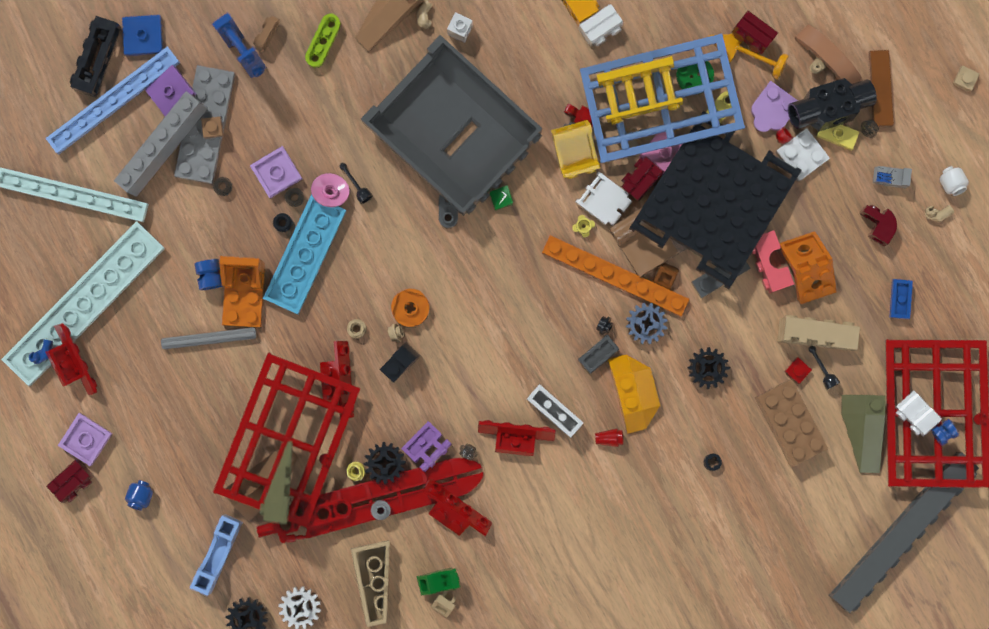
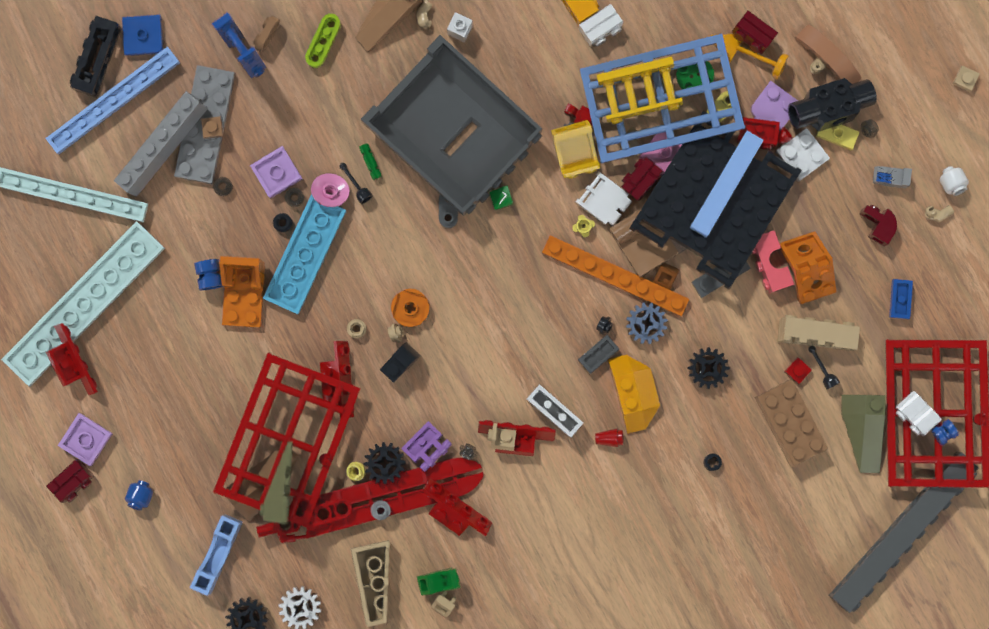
blue arm [29,339,54,364] -> none
medium lavender plate [145,65,196,116] -> none
light grey axle [161,327,257,349] -> none
dark orange tile [869,50,894,127] -> none
none -> green axle [359,143,382,180]
none -> tan bracket [488,423,516,451]
none -> light blue tile [690,131,763,238]
none -> red bracket [737,117,780,150]

